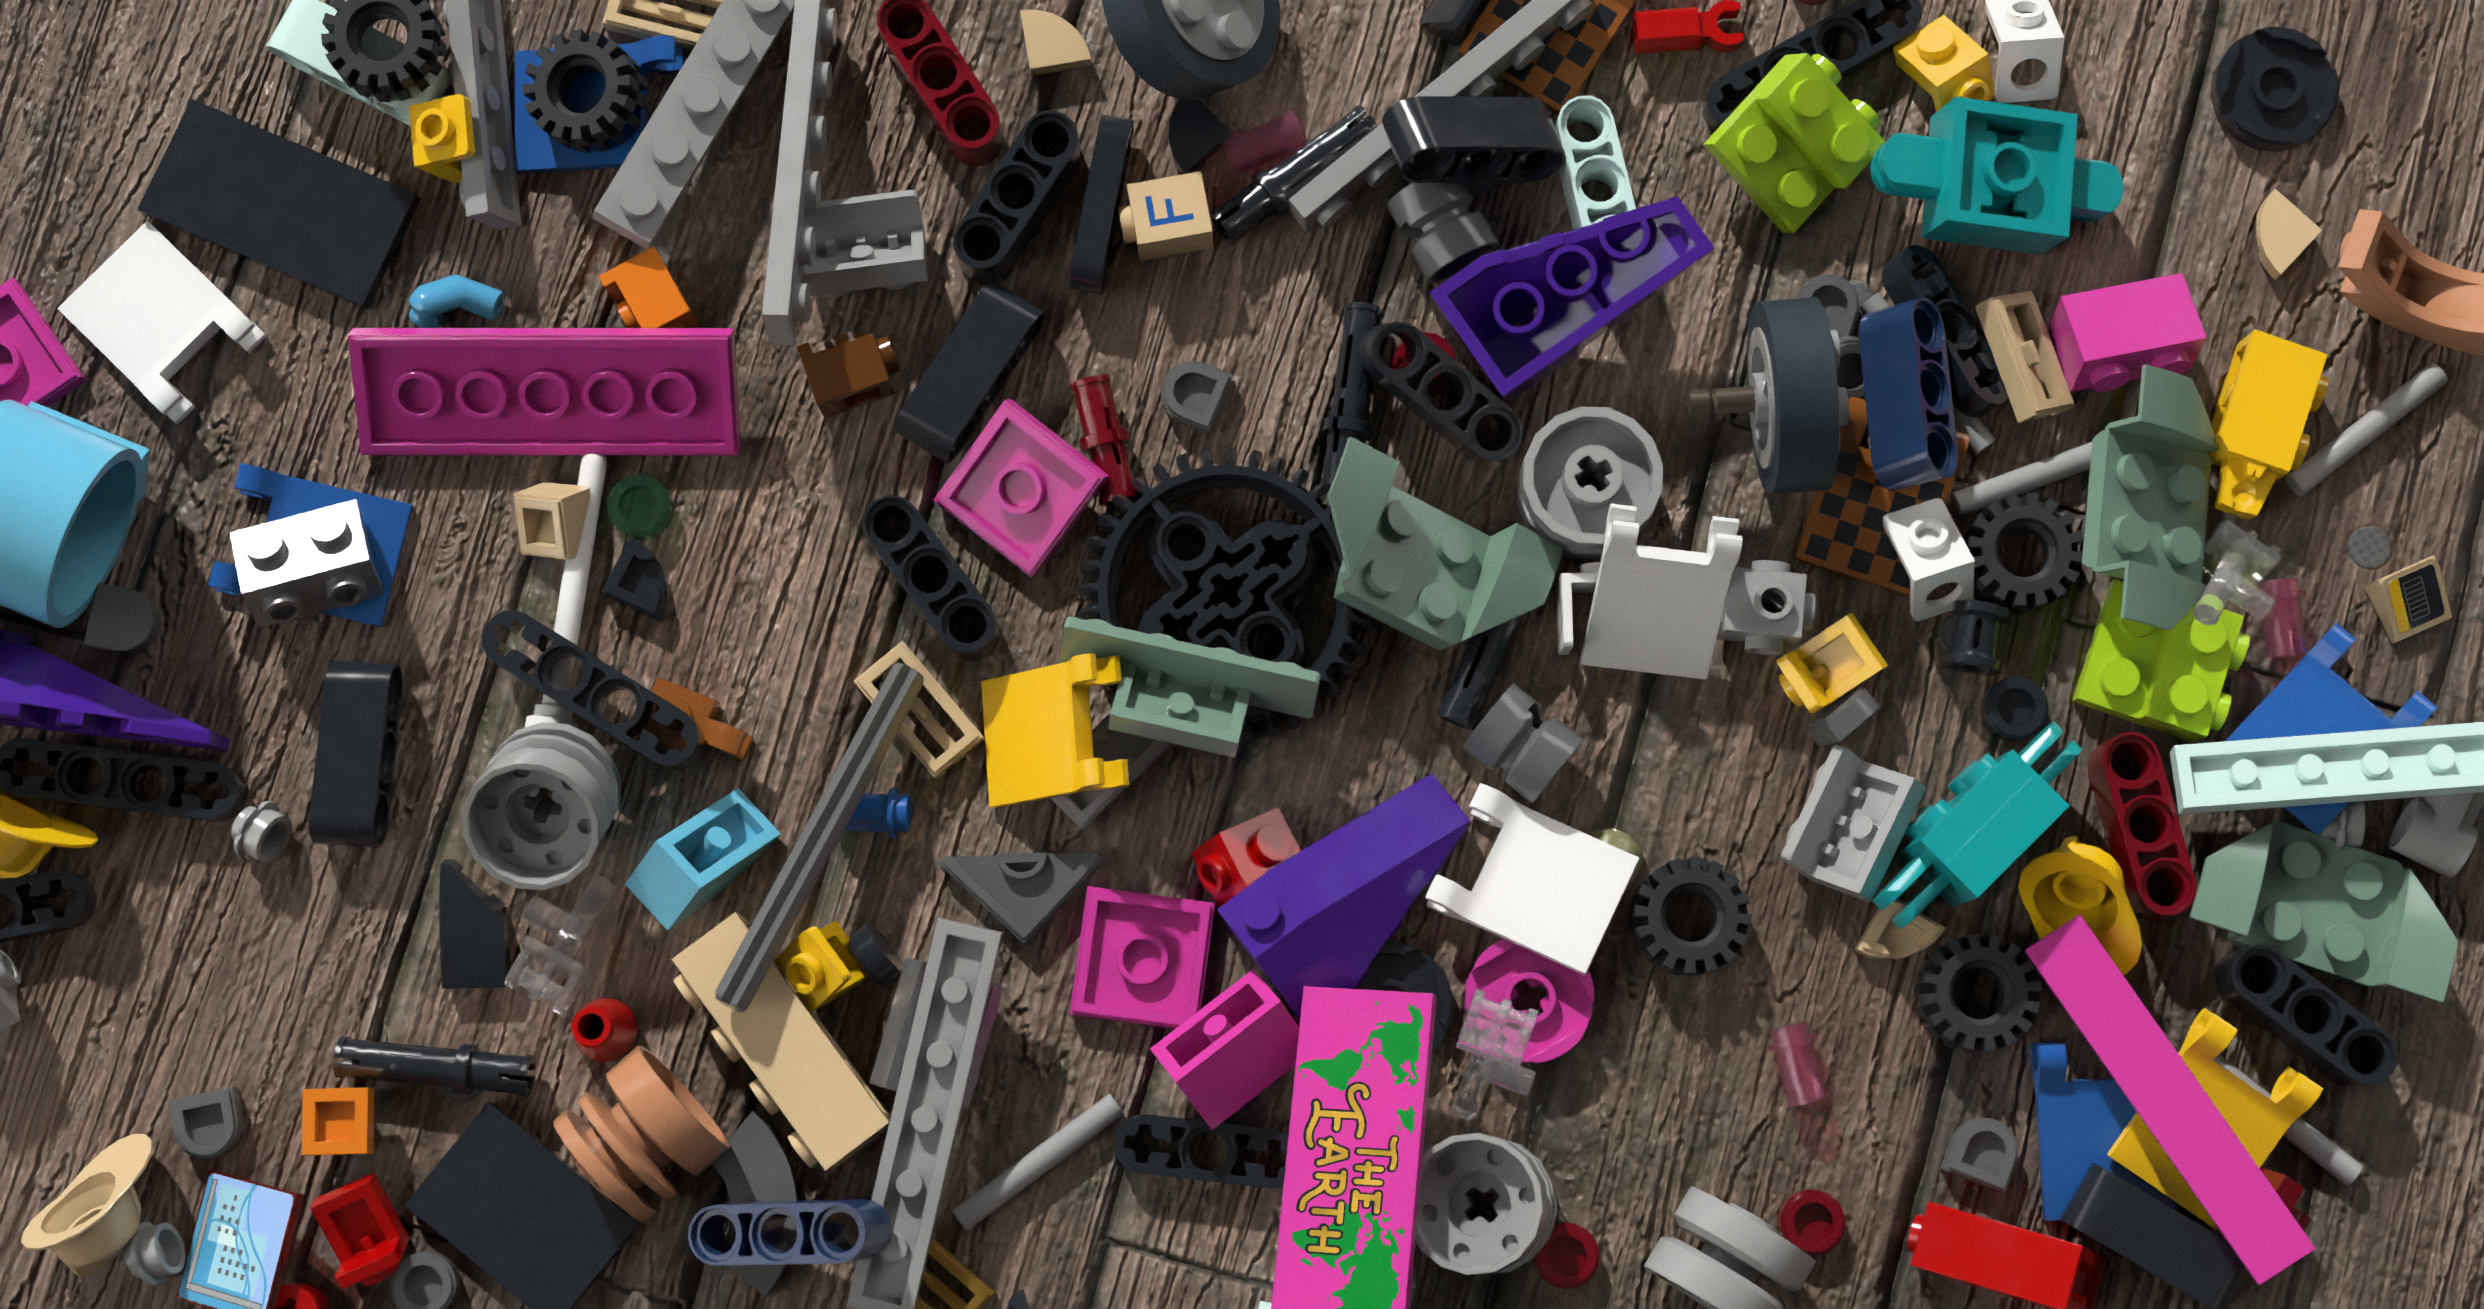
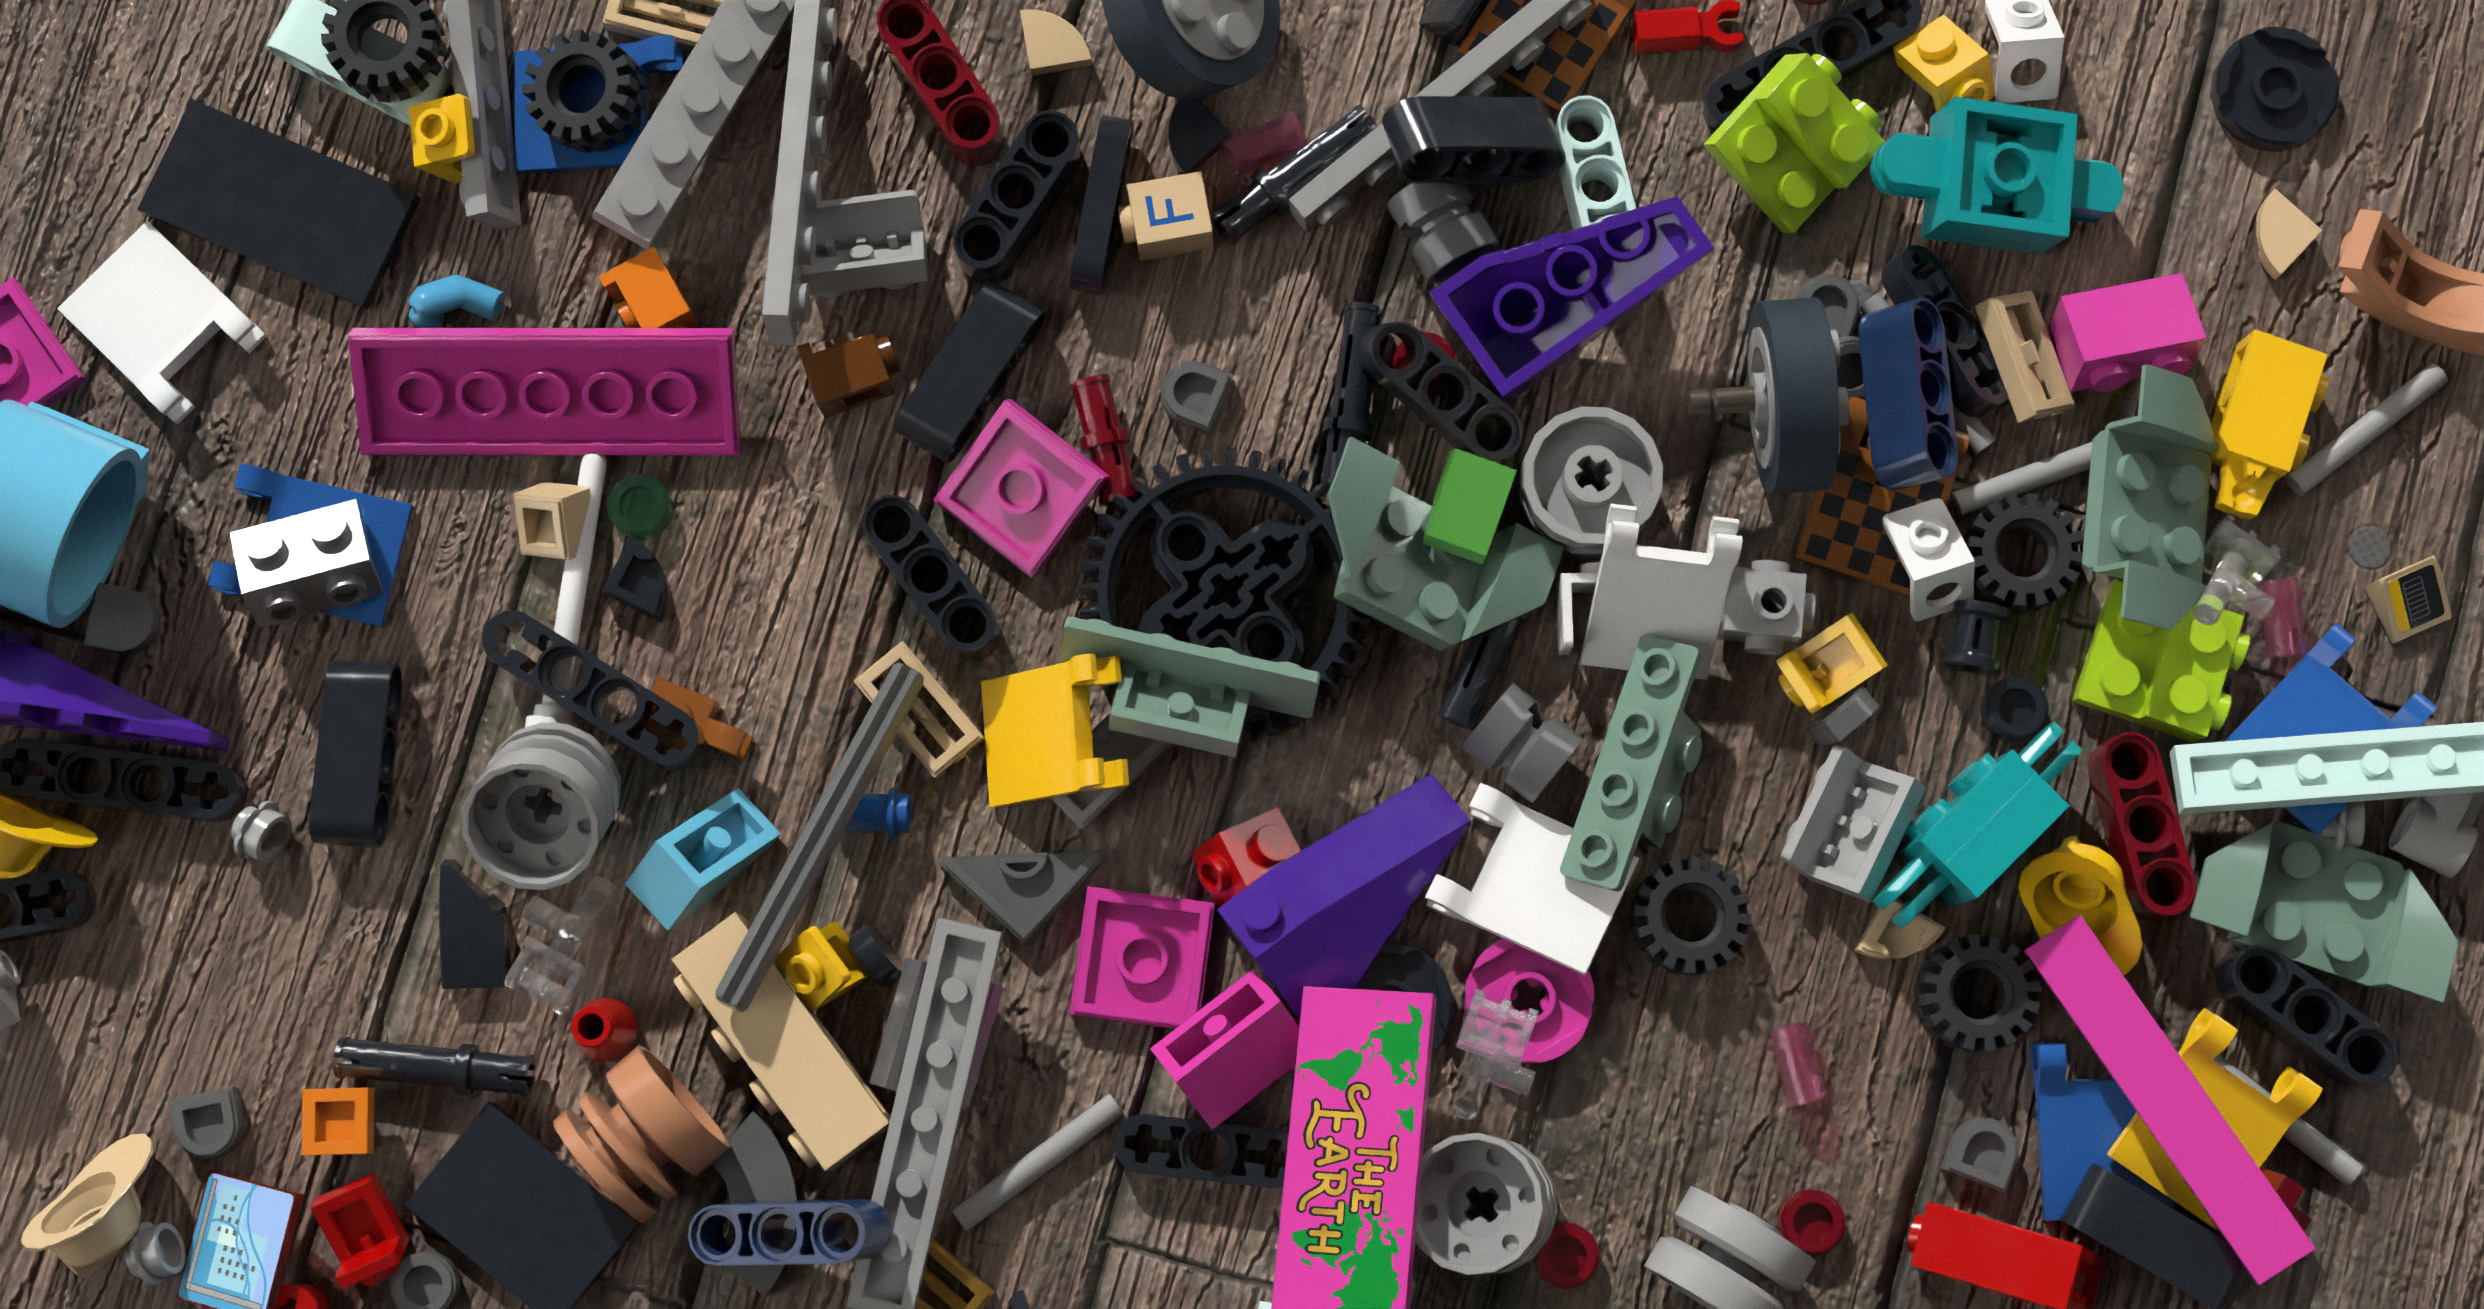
none -> bright green slope [1422,449,1517,565]
none -> sand green bracket [1560,635,1702,892]

